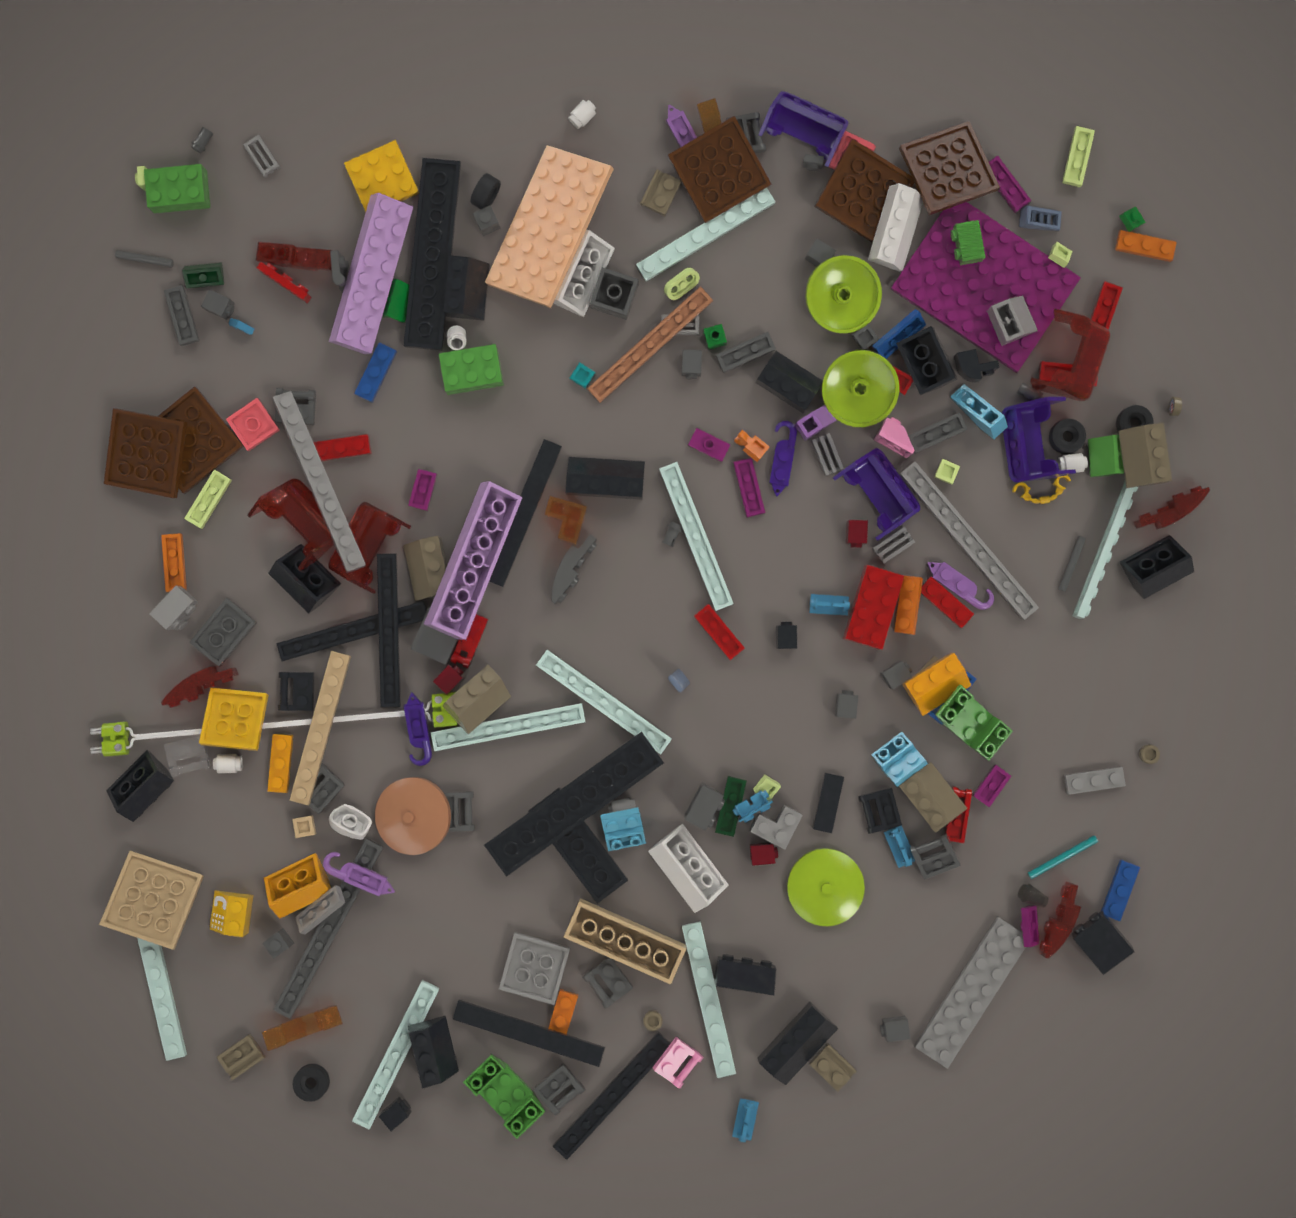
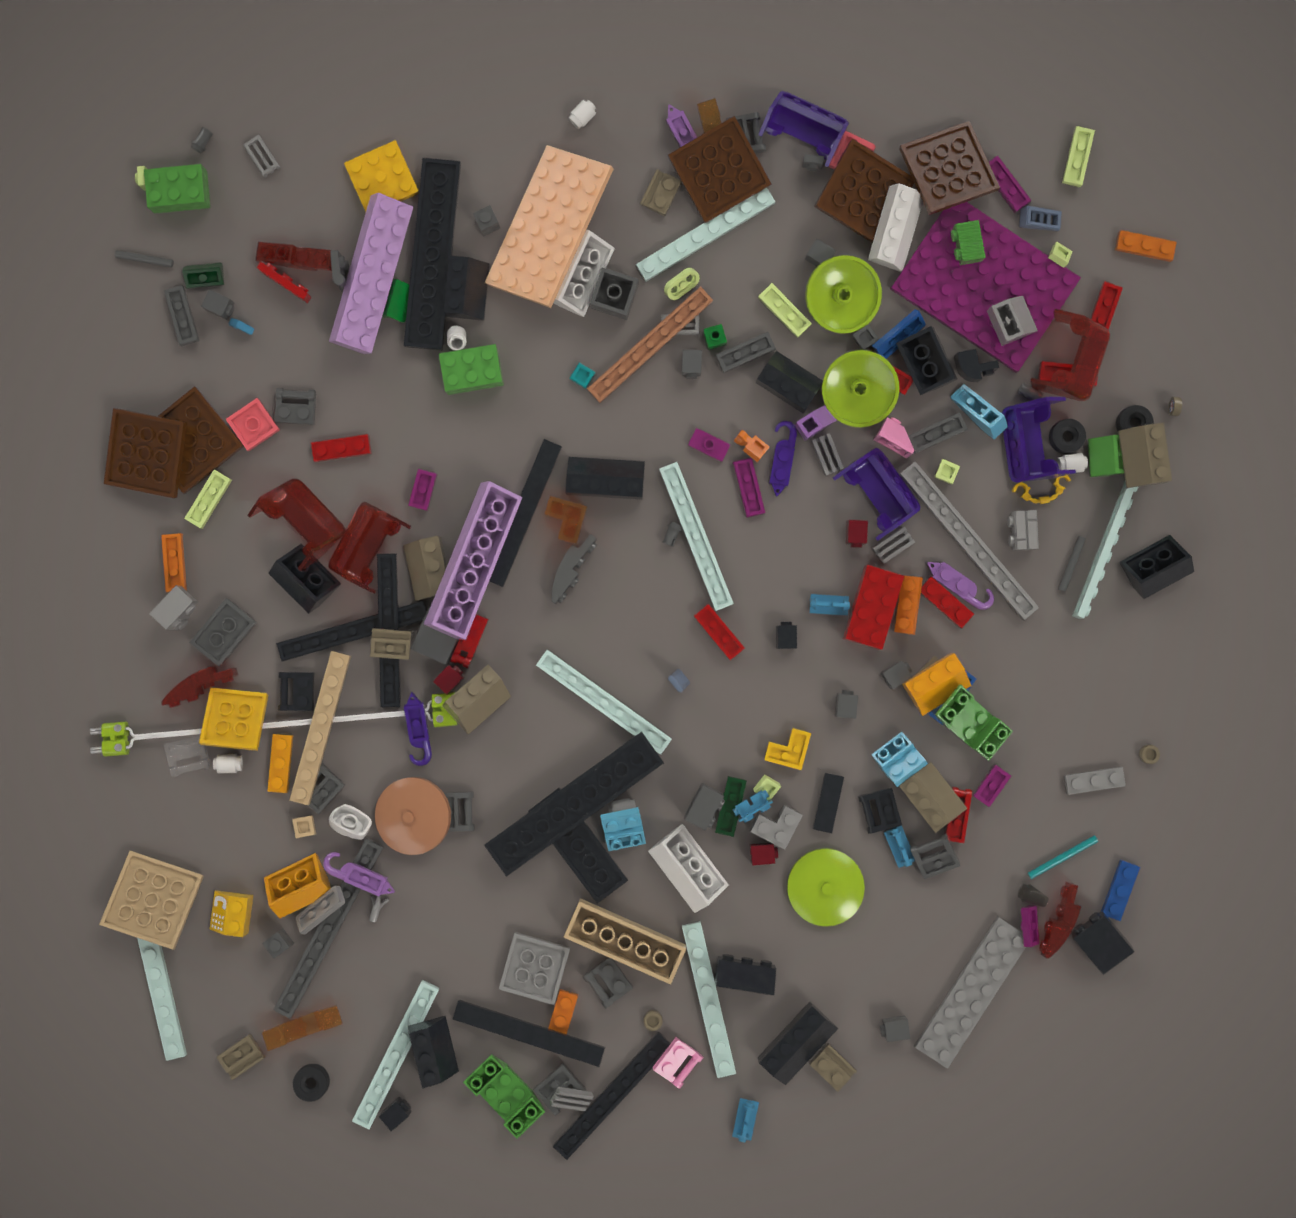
black slope [106,750,174,822] -> none
light grey plate [272,391,366,573] -> none
blue plate [354,342,397,403] -> none
light aqua plate [431,703,586,751] -> none
black tyre [470,173,501,209] -> none
green plate [1119,206,1146,232] -> none
clear red slope [1134,486,1210,529] -> none
none -> light grey bar [369,896,389,922]
none -> dark tan plate [370,628,412,660]
none -> light grey tile [550,1087,593,1111]
none -> yellowish green plate [758,283,812,338]
none -> yellow plate [764,728,811,770]
none -> light grey brick [1007,510,1039,551]

